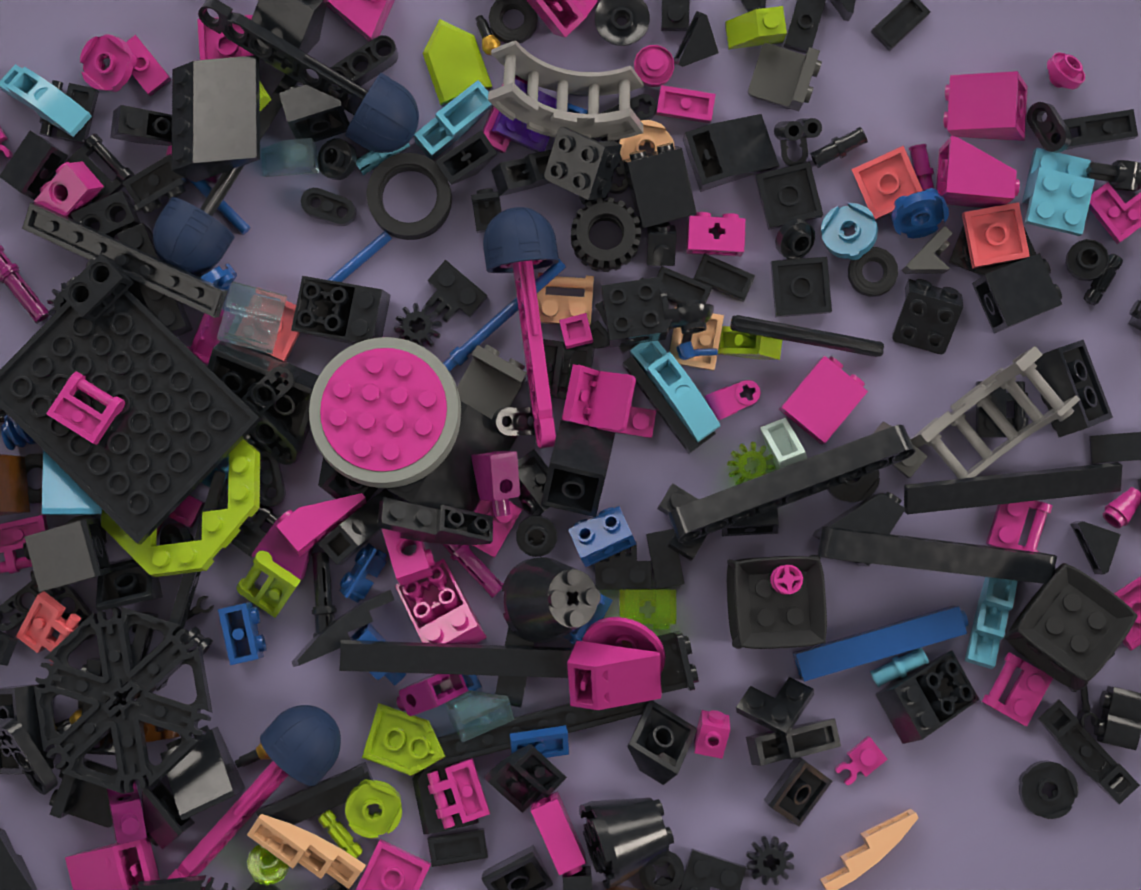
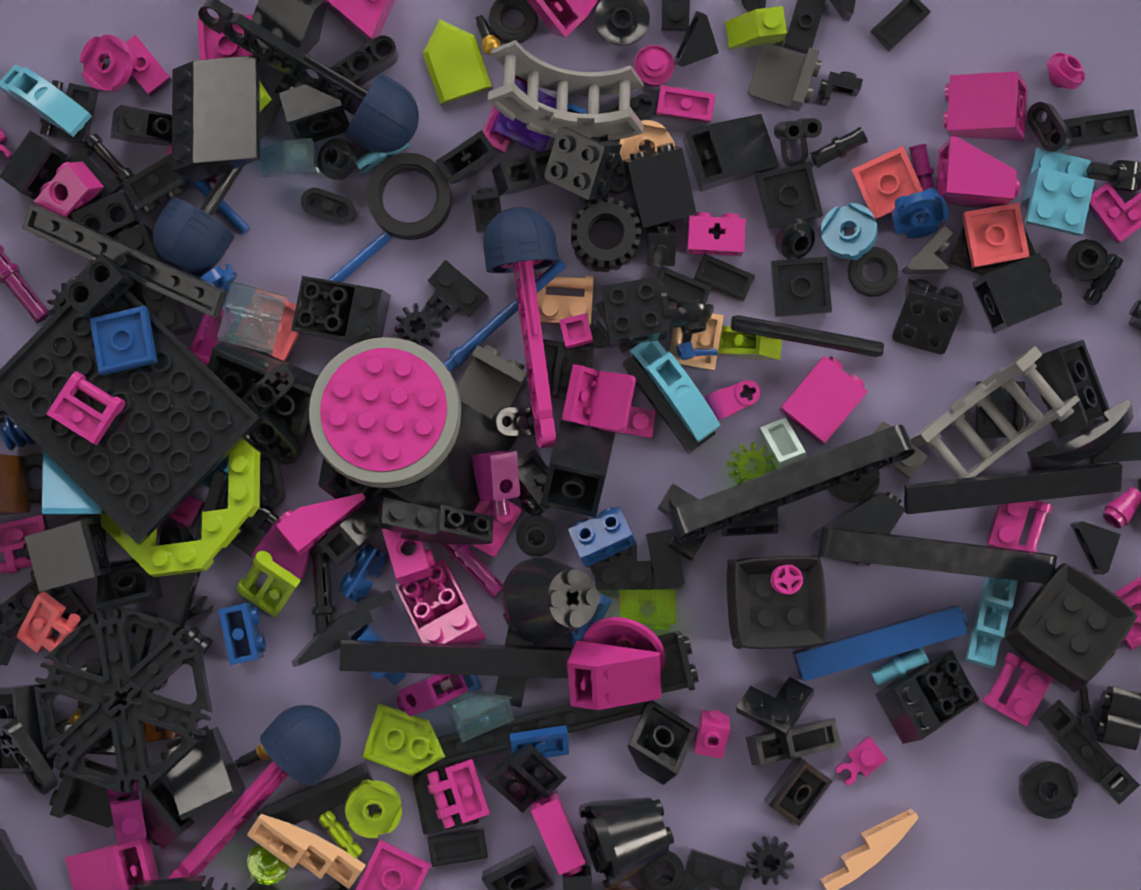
medium azure slope [414,80,493,160] -> none
none -> blue plate [89,306,158,375]
none -> black bracket [818,71,863,106]
none -> black slope [1027,399,1134,470]

